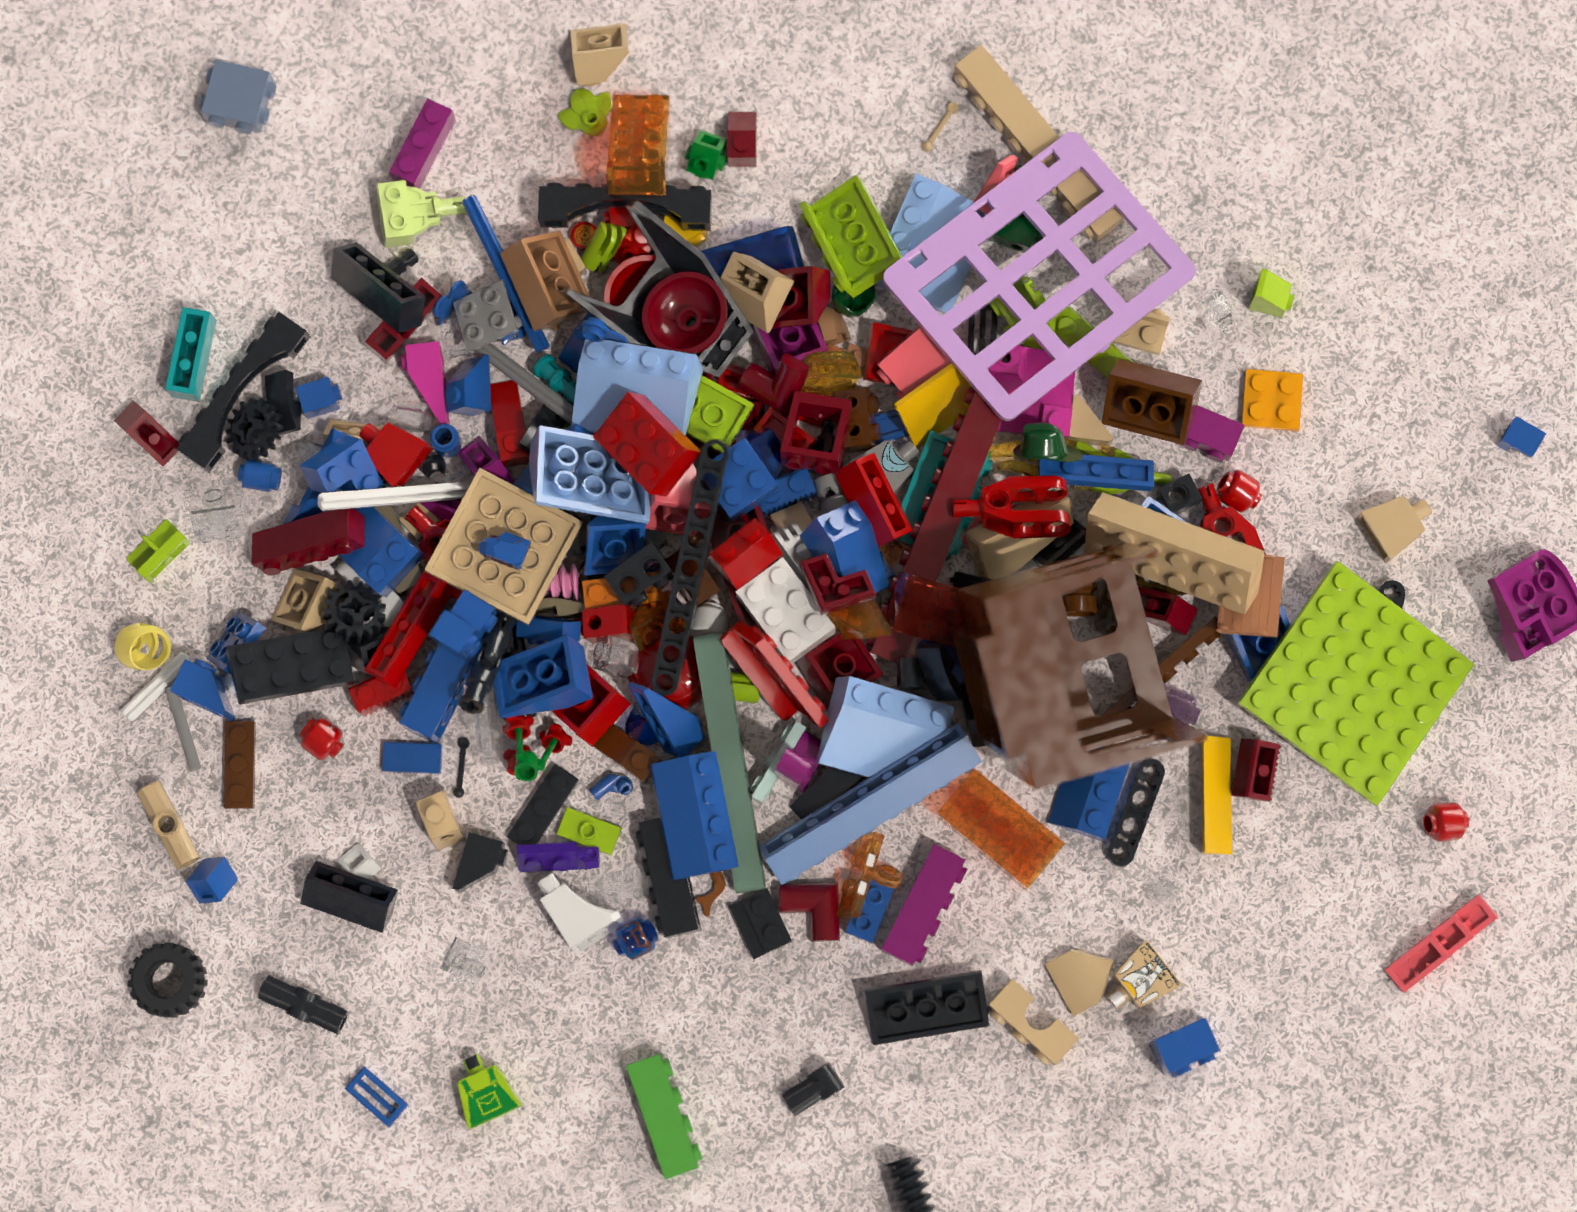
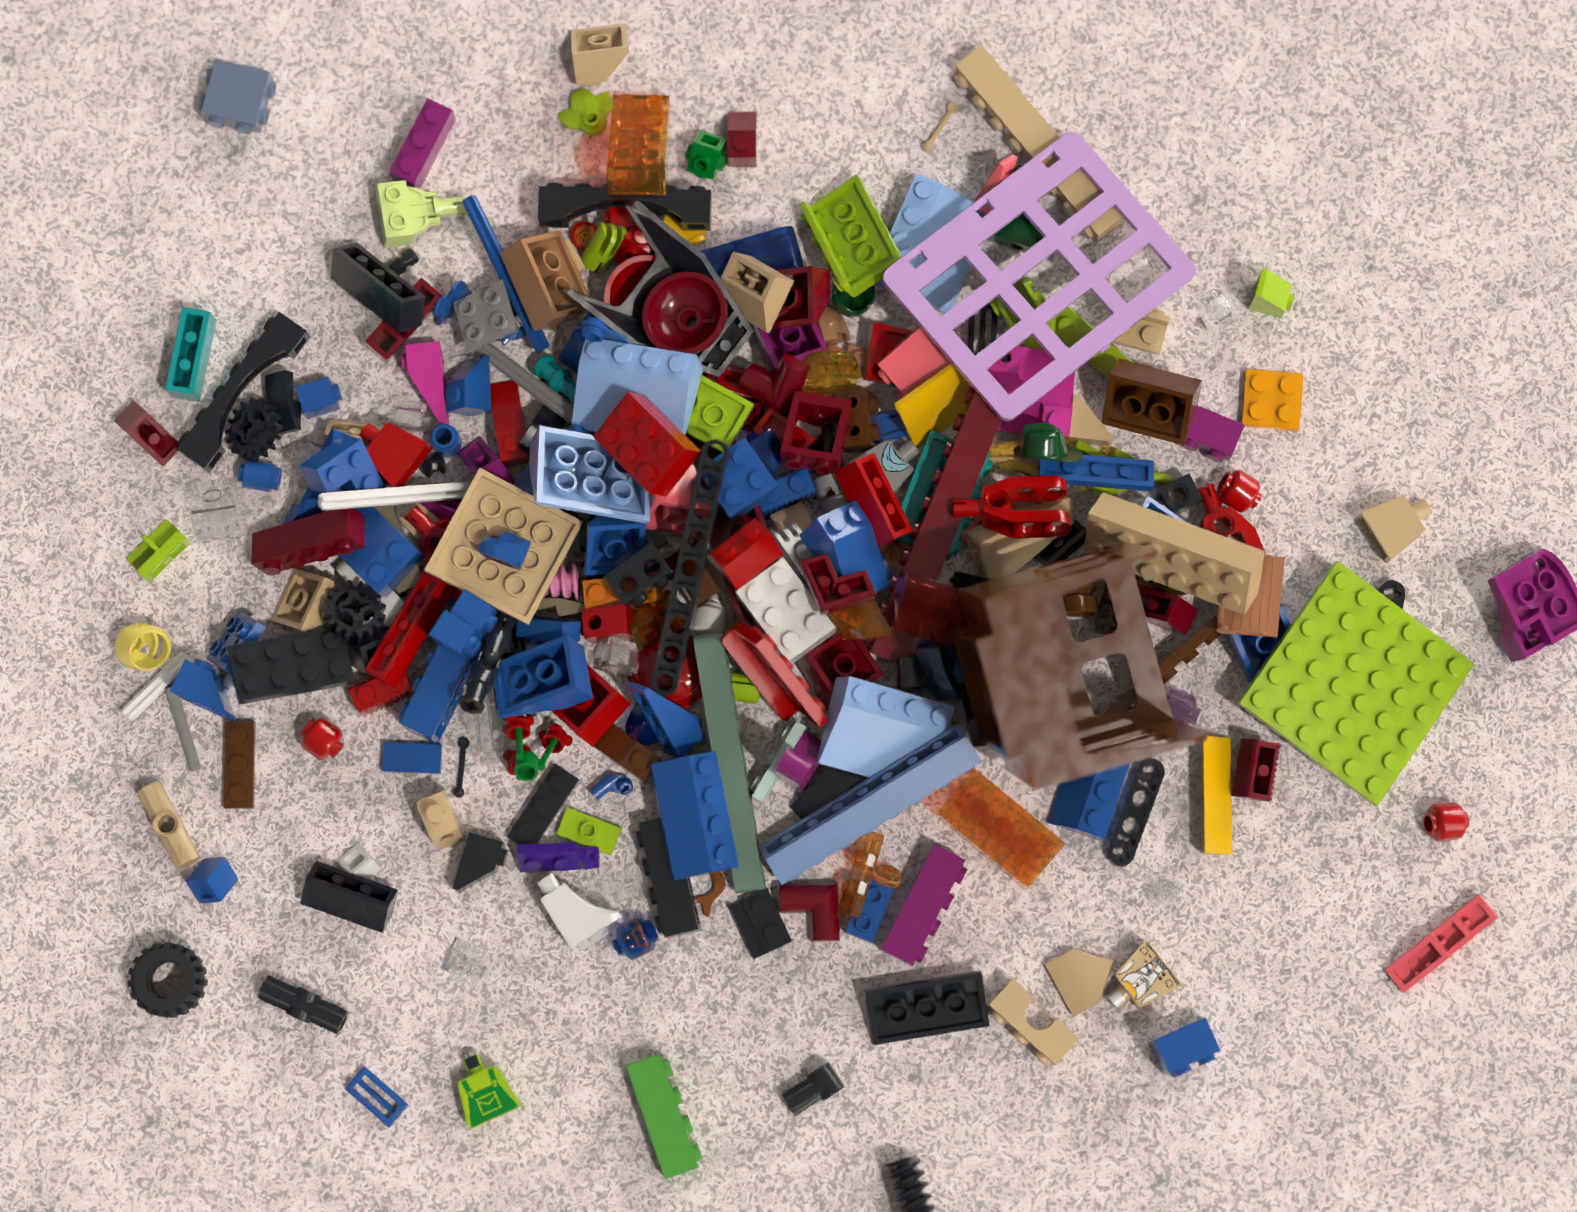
blue panel [1497,416,1546,458] -> none

